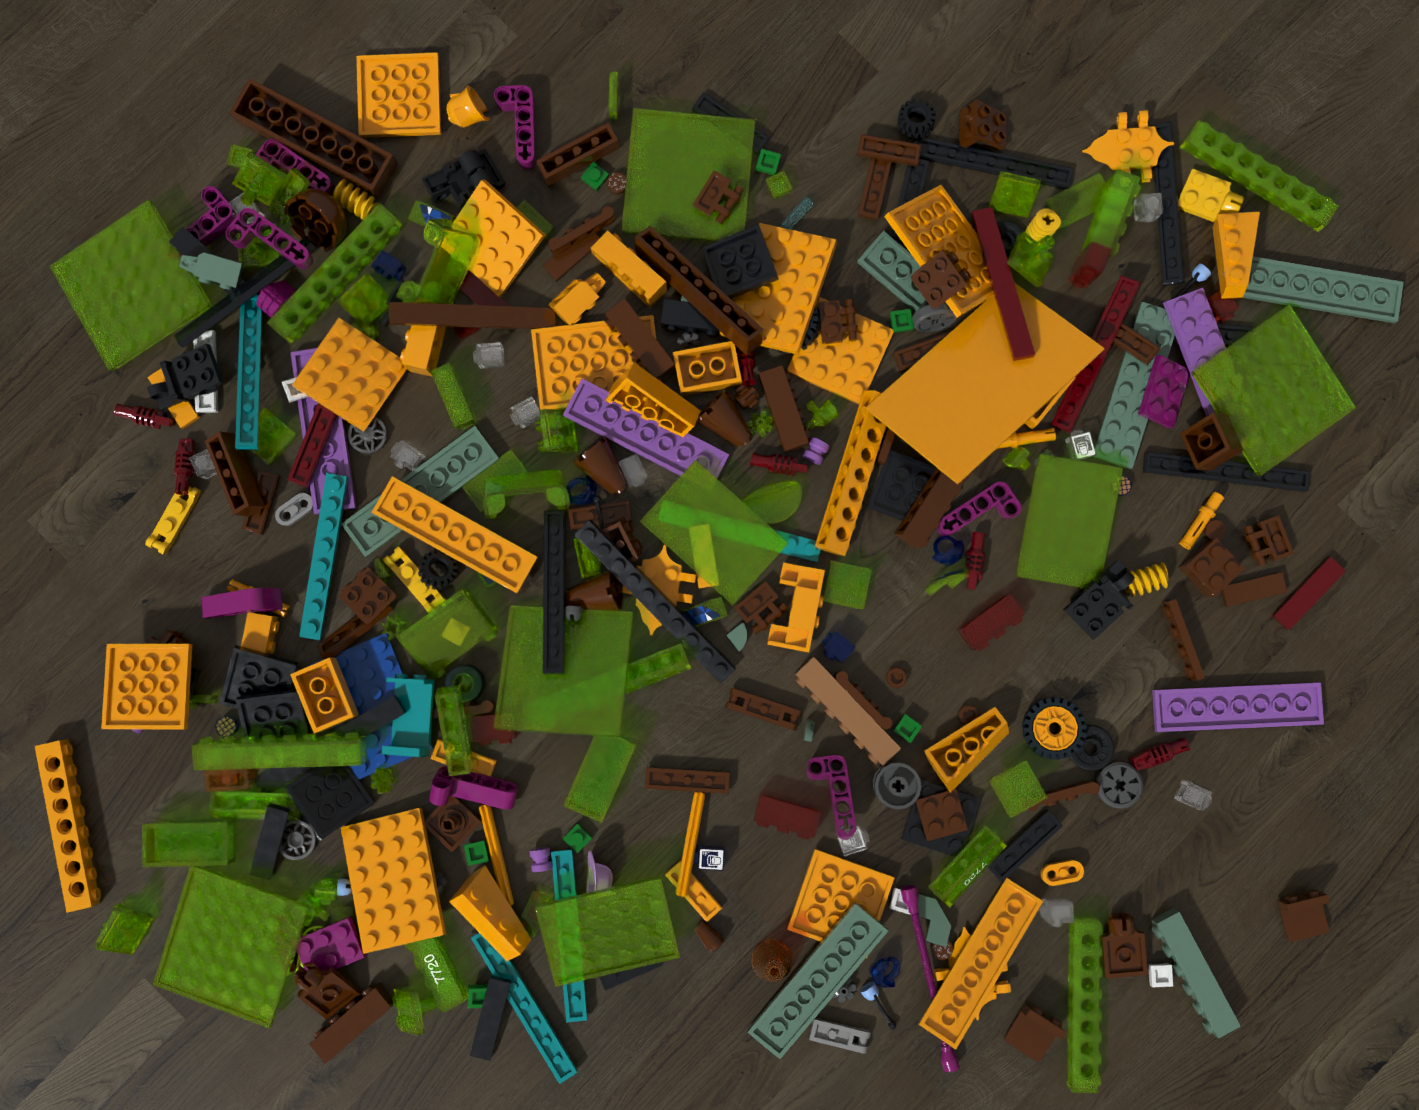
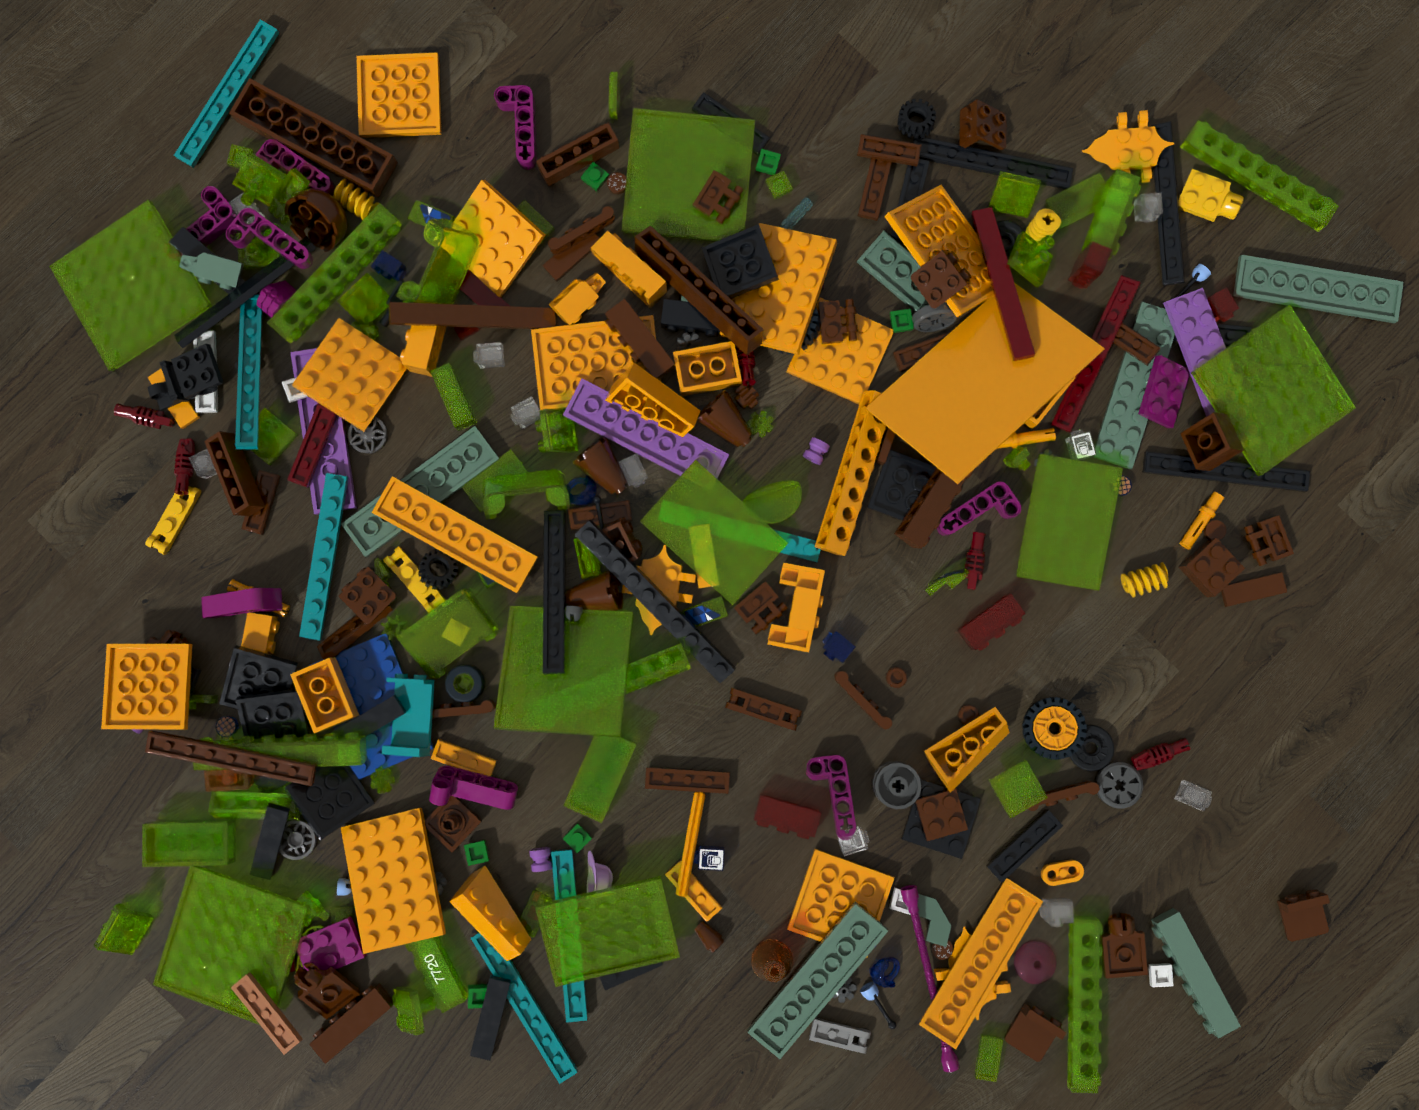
light orange brick [35,739,101,913] -> none
light grey plate [275,493,313,526] -> none
clear neon green gear [314,878,338,905] -> none
clear brick [390,439,426,471] -> none
black plate [422,148,506,209] -> none
clear neon green brick [435,685,474,776] -> none
light orange helmet [447,85,490,127] -> none
clear red brick [471,713,517,745] -> none
light orange axle [479,804,514,906] -> none
sand green tile [726,623,747,651] -> none
dark red hinge [750,453,808,476] -> none
reddish brown brick [758,365,811,453] -> none
medium nougat brick [795,657,901,766] -> none
sand green tile [803,719,815,742] -> none
clear neon green piece [805,399,840,430] -> none
clear neon green plate [823,561,872,610] -> none
green plate [892,714,922,743] -> none
clear neon green brick [928,825,1007,907] -> none
clear blue piece [932,536,965,566] -> none
black plate [1063,559,1135,640] -> none
medium lavender plate [1152,682,1324,732] -> none
reddish brown plate [1162,599,1205,681] -> none
light orange wedge [1213,212,1260,299] -> none
dark red tile [1272,556,1346,630] -> none
none -> reddish brown tile [145,730,317,786]
none -> teal plate [174,19,279,168]
none -> nougat plate [231,972,303,1055]
none -> clear neon green plate [974,1034,1003,1082]
none -> clear pink dish [1014,941,1056,984]

